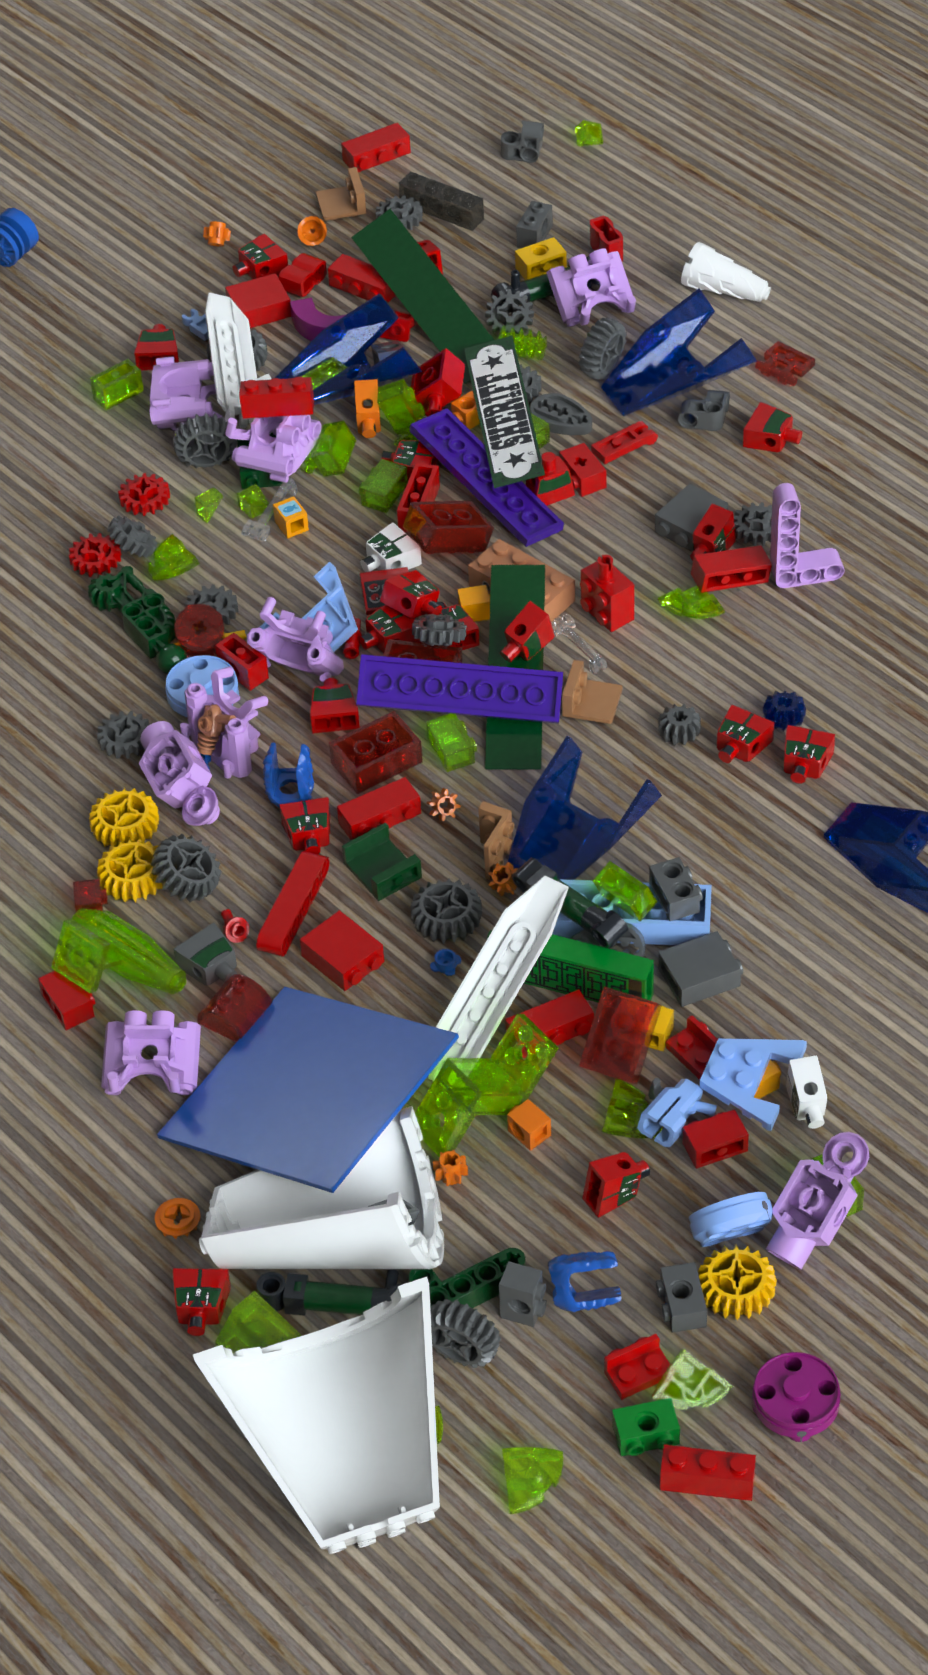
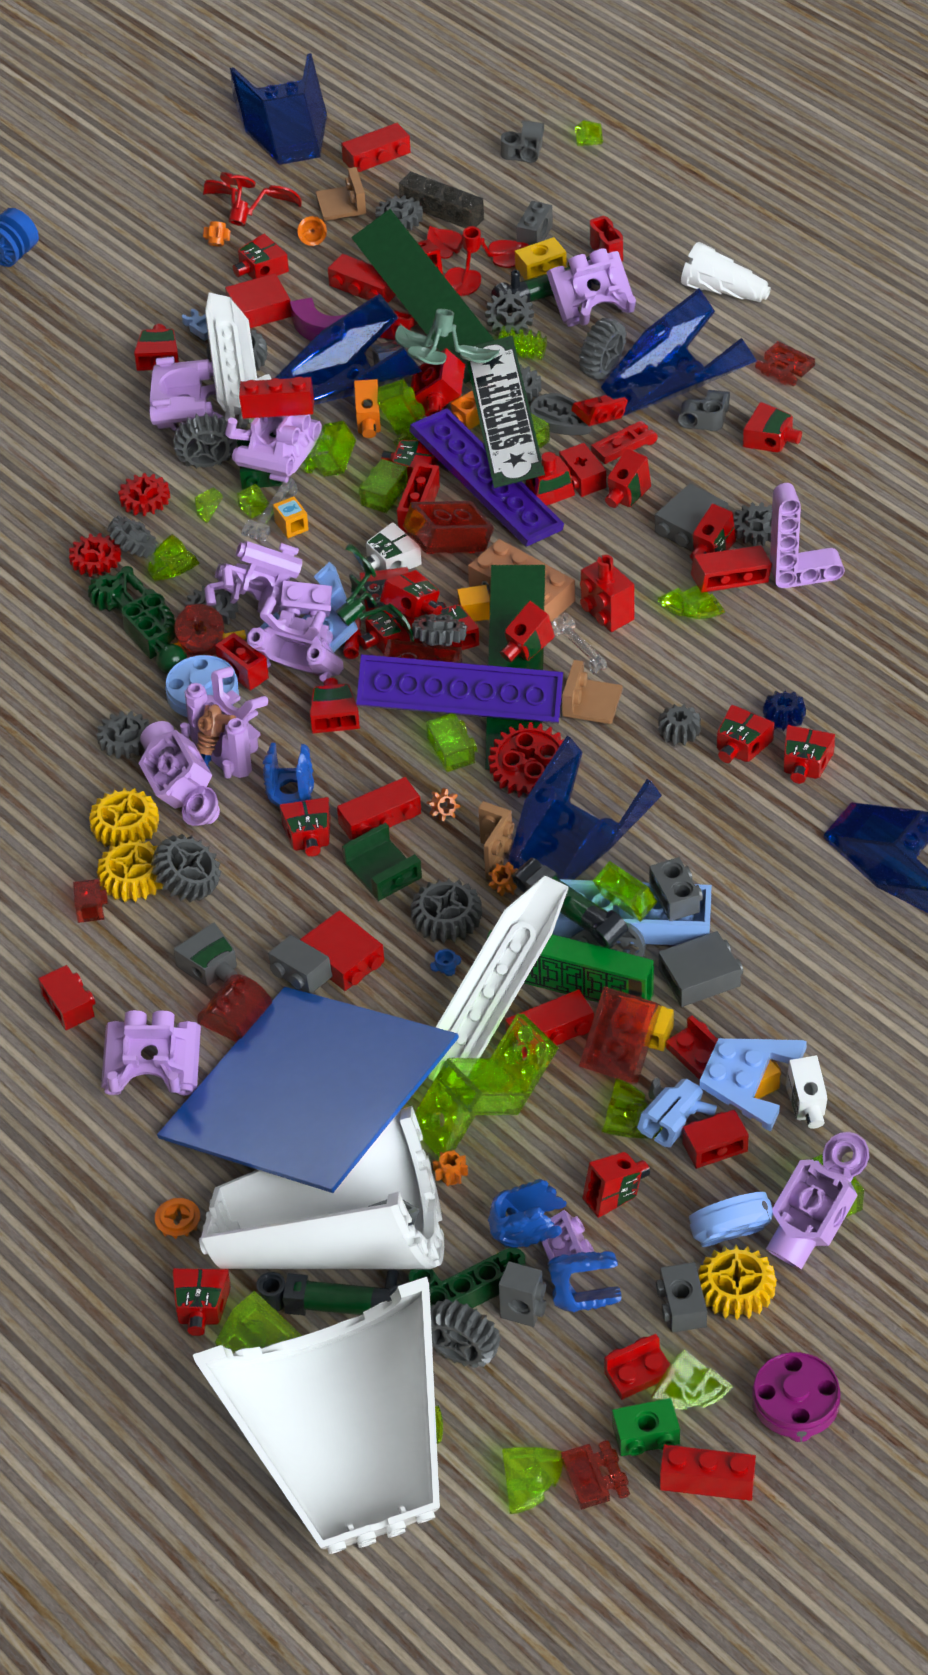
clear neon green piece [51,908,186,995] -> none
clear neon green brick [90,359,144,410] -> none
red plate [221,909,250,943] -> none
red beam [256,851,330,957] -> none
red brick [278,253,327,297] -> none
clear neon green plate [301,357,348,395] -> none
clear red brick [329,711,423,794] -> none
orange brick [507,1099,551,1151] -> none
none -> red plant [203,172,302,226]
none -> lavender piece [204,541,302,614]
none -> clear blue windscreen [230,53,327,165]
none -> dark grey brick [268,935,333,994]
none -> lavender bracket [280,580,332,619]
none -> dark green plant [335,543,414,644]
none -> sand green plant [395,309,500,365]
none -> red plant [427,226,529,296]
none -> red gear [488,722,572,799]
none -> blue piece [488,1179,567,1248]
none -> lavender bracket [542,1210,594,1261]
none -> clear red plate [561,1440,630,1510]
none -> red bracket [571,395,628,426]
none -> red torso [605,448,651,508]

